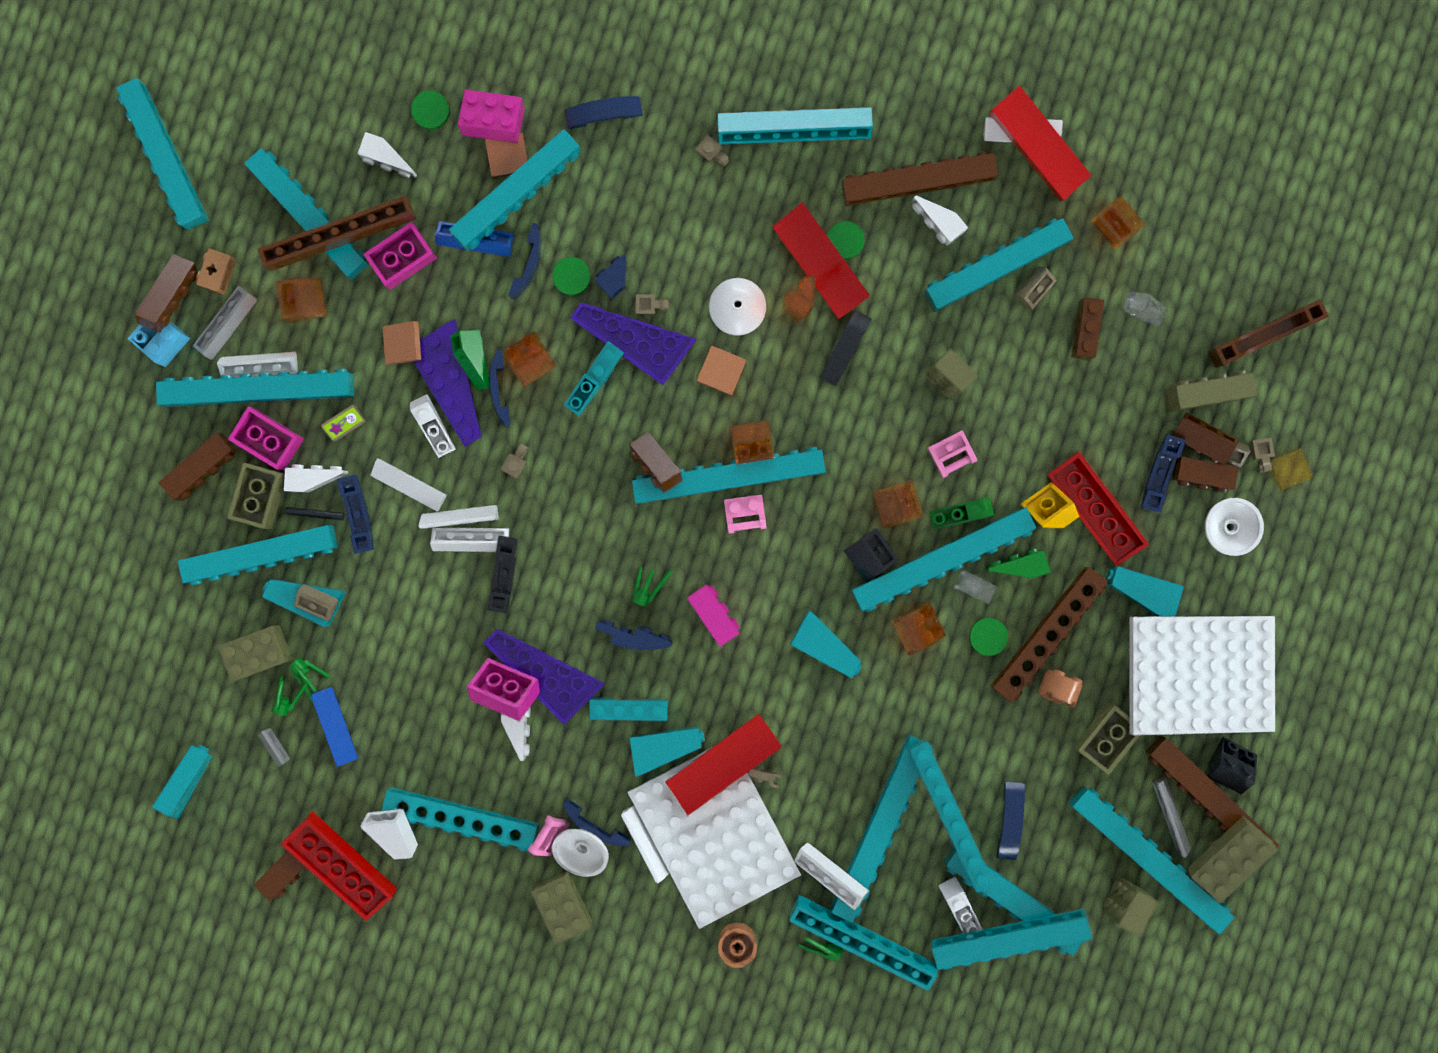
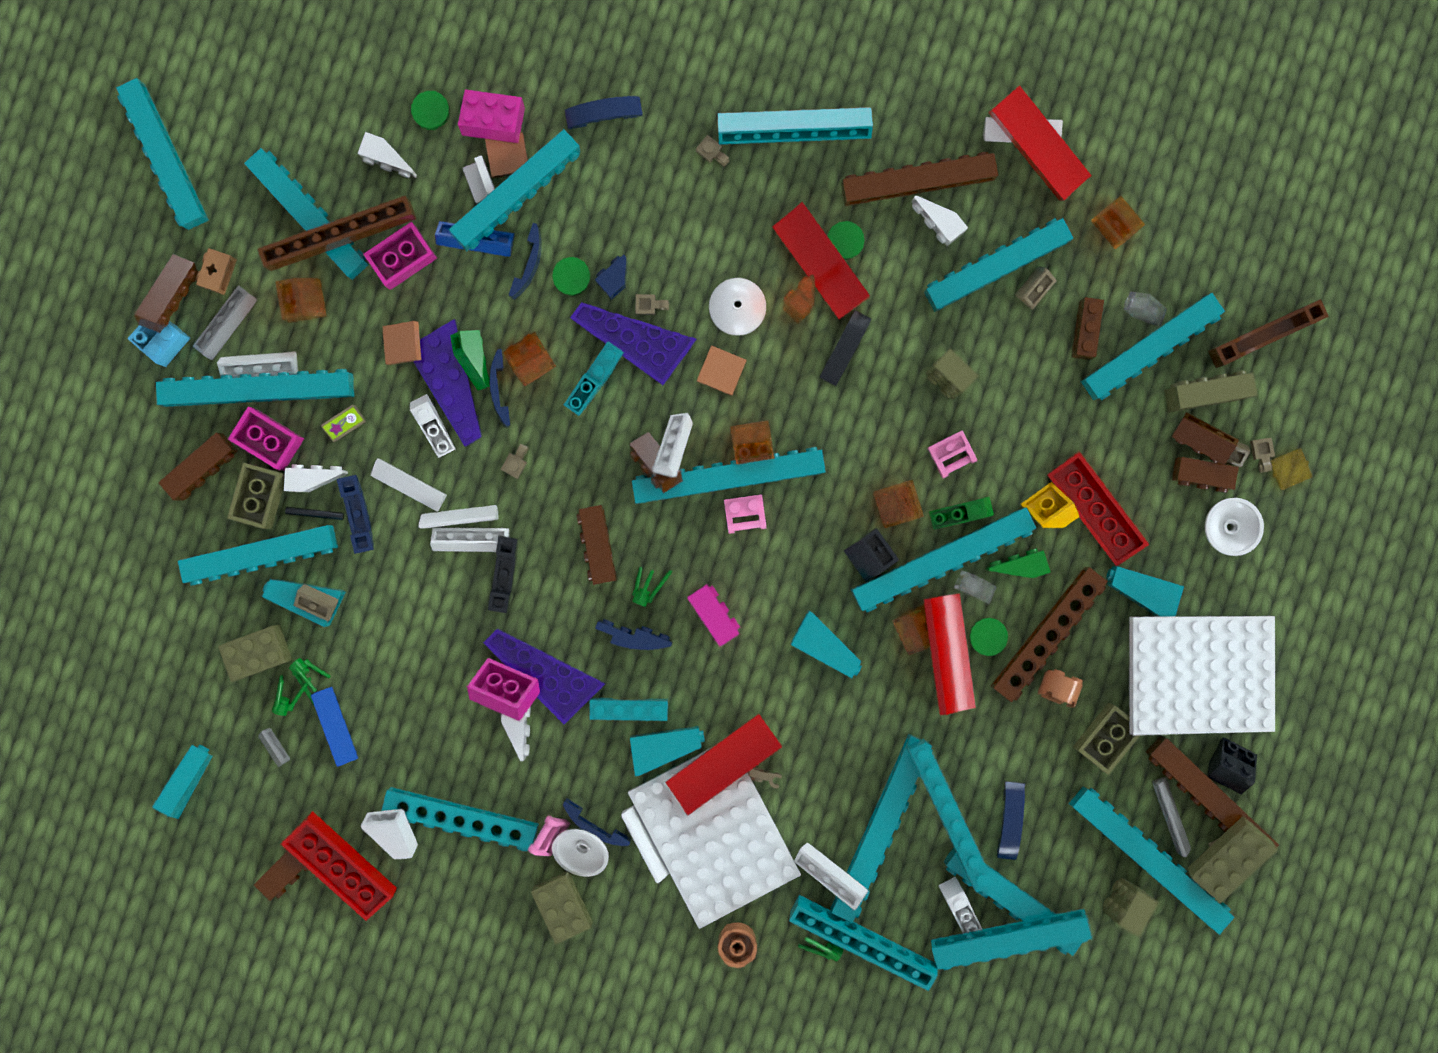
dark blue slope [1141,434,1186,513] -> none
none -> white panel [463,156,495,204]
none -> reddish brown brick [576,505,617,585]
none -> white slope [653,413,693,477]
none -> arch [924,593,976,715]
none -> teal brick [1081,293,1225,400]

